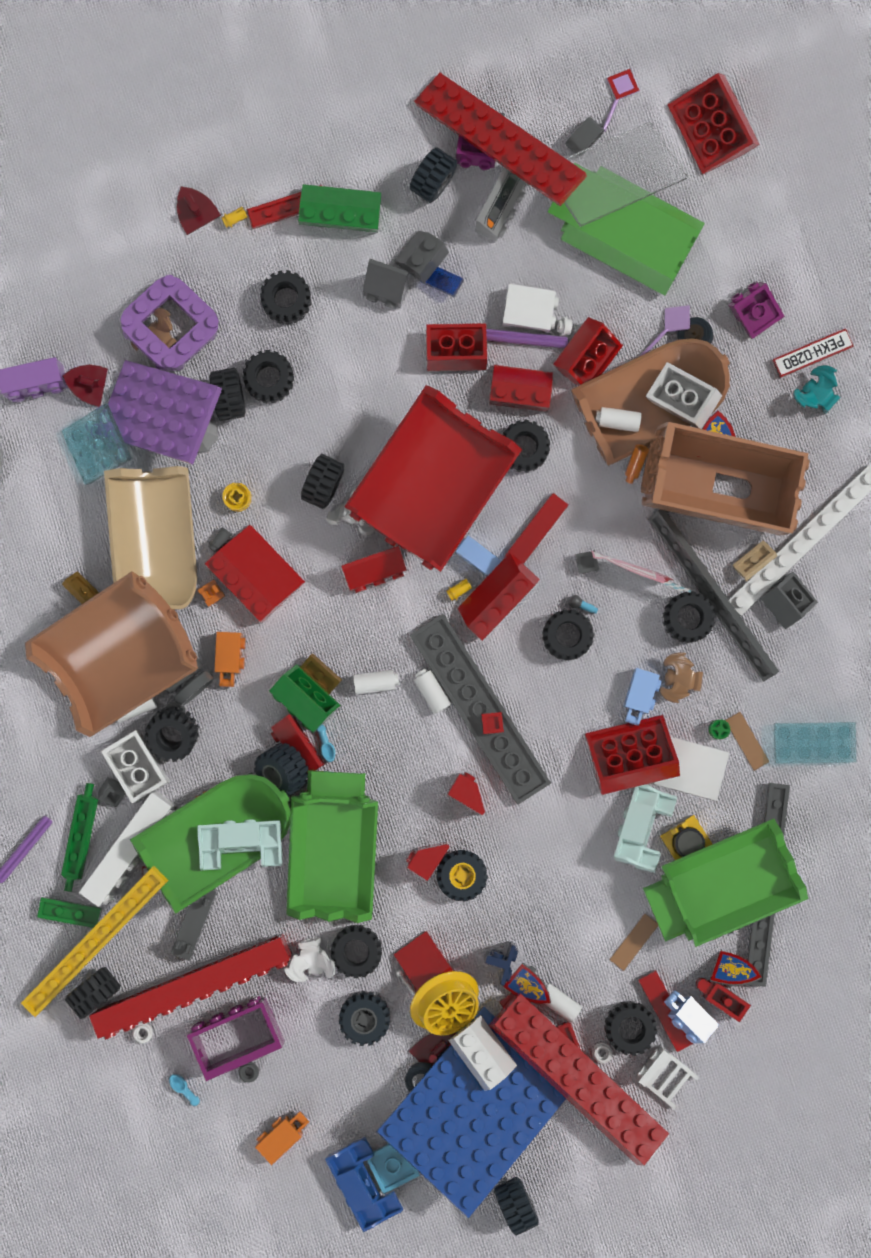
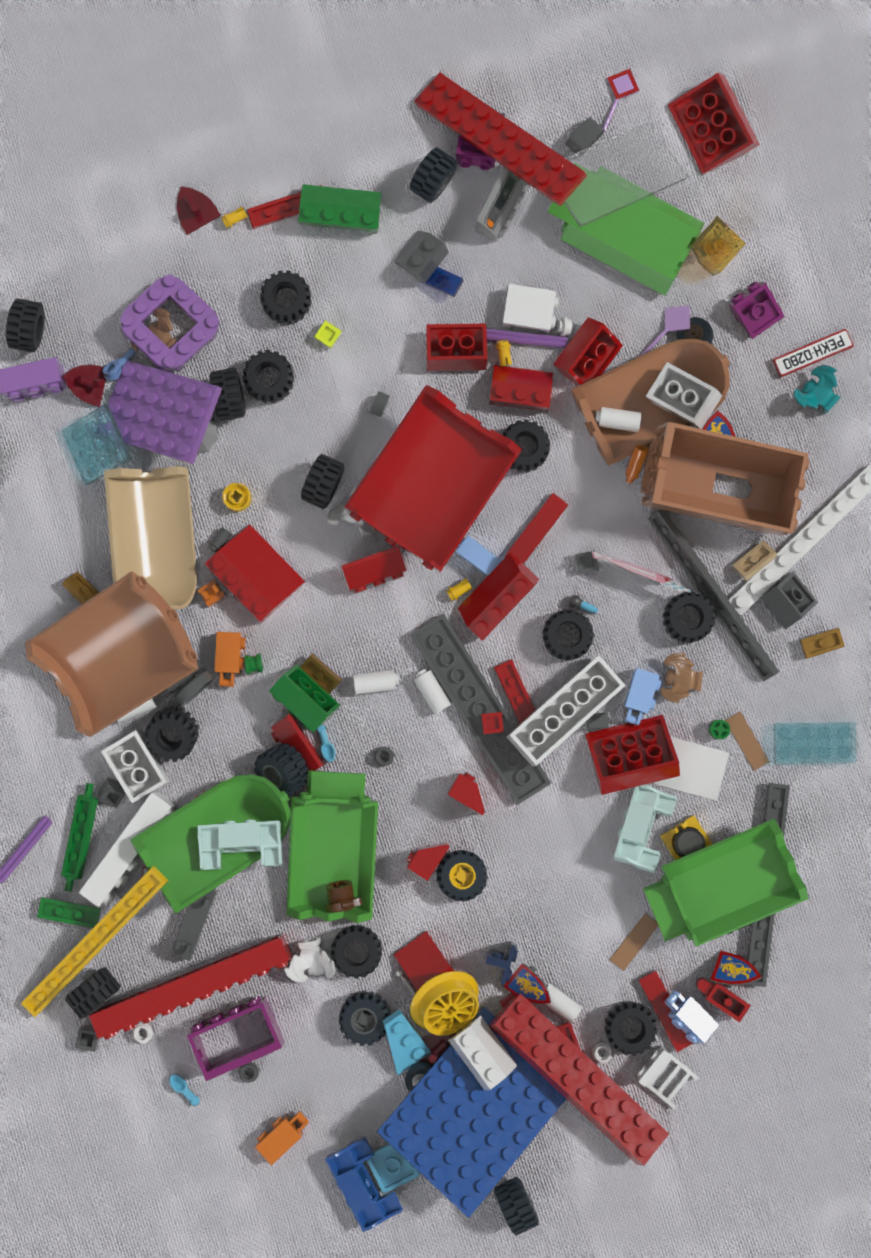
dark grey slope [363,259,409,309] -> none
none -> black tyre [6,298,45,352]
none -> dark grey slope [75,1026,100,1052]
none -> medium blue plate [103,348,136,381]
none -> green wheel [244,653,263,675]
none -> neon yellow plate [314,320,342,349]
none -> reddish brown piece [326,880,363,912]
none -> dark grey piece [369,391,390,417]
none -> dark grey plate [374,746,394,767]
none -> medium azure wing [383,1009,431,1075]
none -> red tile [494,659,535,724]
none -> yellow pin [495,340,512,366]
none -> white brick [506,655,626,767]
none -> dark grey slope [586,712,609,729]
none -> clear yellow slope [691,216,746,276]
none -> pearl gold plate [799,628,845,659]

